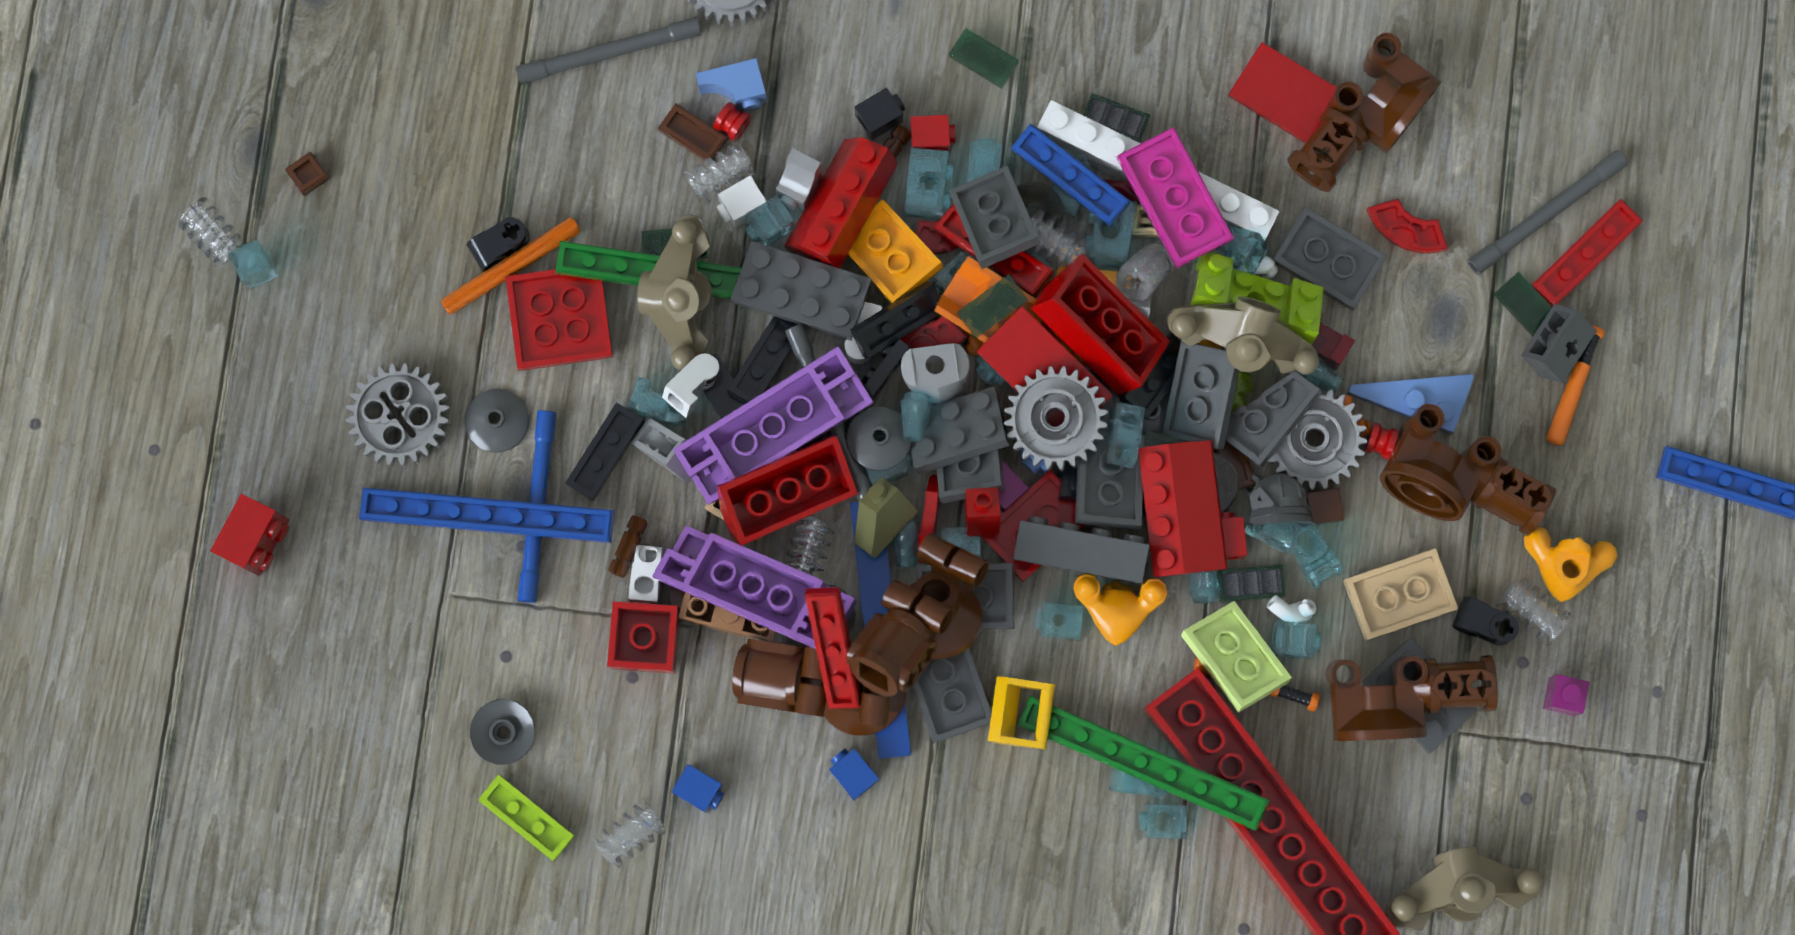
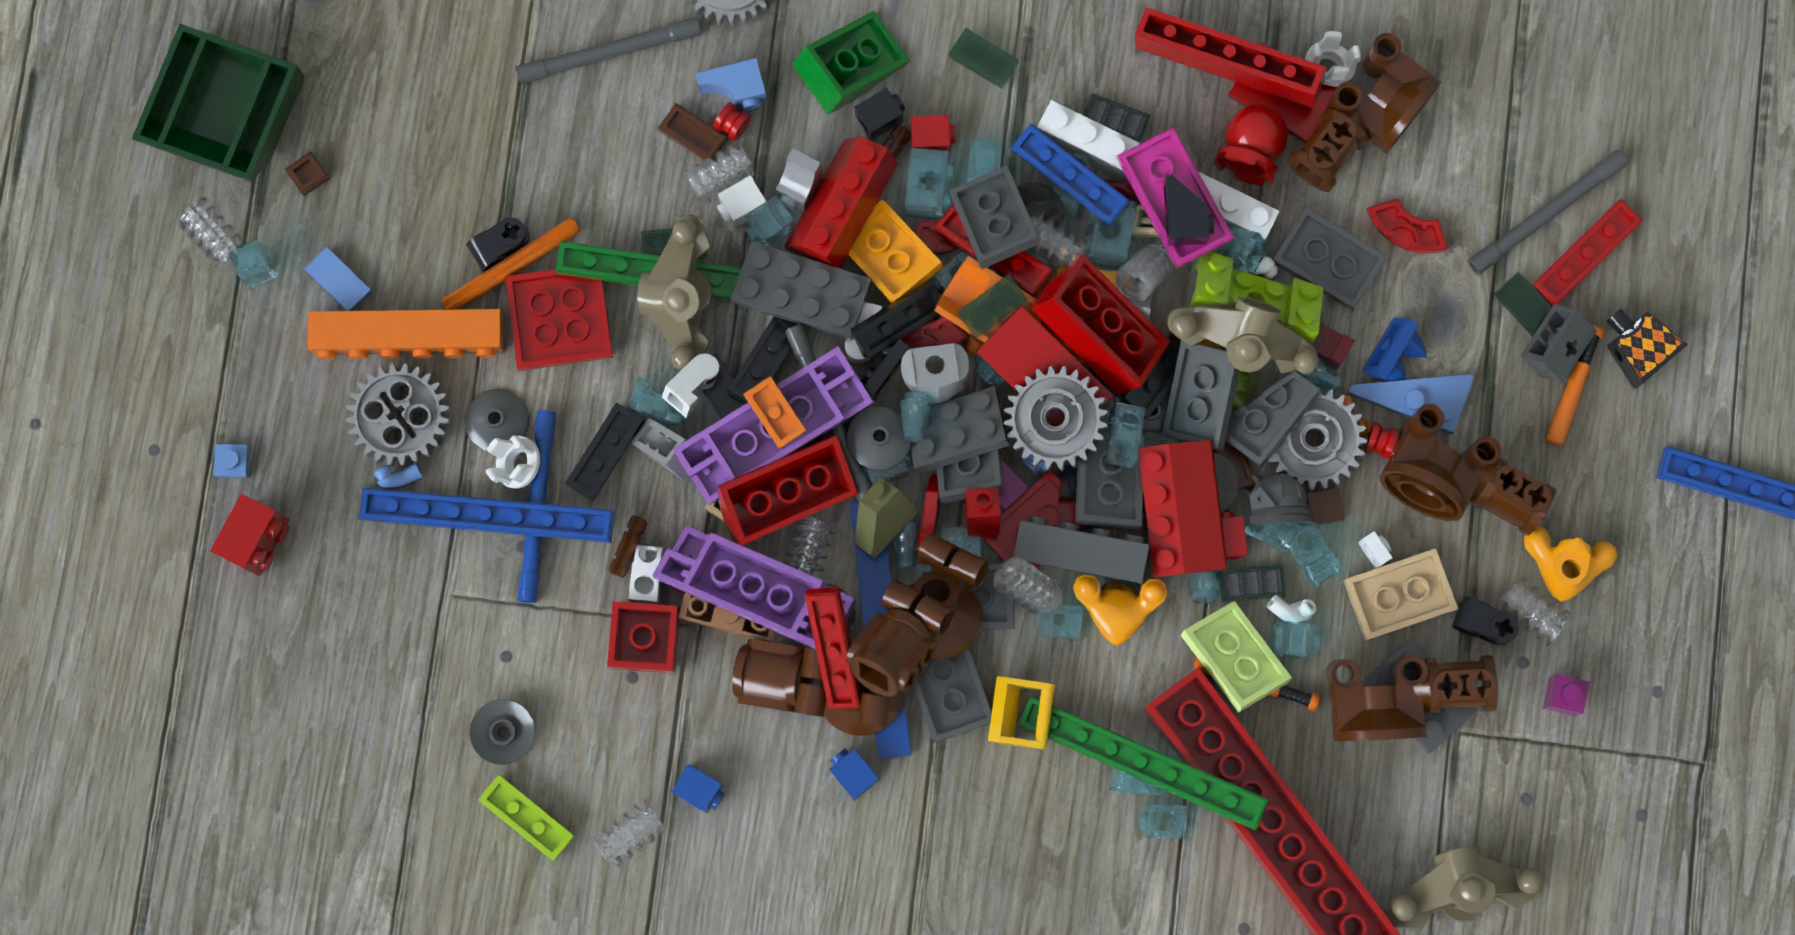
none -> dark green slope [132,24,305,182]
none -> medium blue plate [214,444,250,478]
none -> medium blue tile [304,247,372,311]
none -> orange brick [308,309,504,360]
none -> medium blue arm [374,463,423,487]
none -> white piece [486,435,540,489]
none -> orange plate [743,376,807,449]
none -> green slope [792,11,910,115]
none -> clear piece [993,557,1064,615]
none -> red brick [1135,7,1326,108]
none -> black slope [1163,175,1214,246]
none -> red tile [1214,105,1288,186]
none -> white piece [1305,31,1361,86]
none -> white plate [1358,531,1392,569]
none -> blue tile [1362,318,1427,381]
none -> torso [1607,309,1688,389]

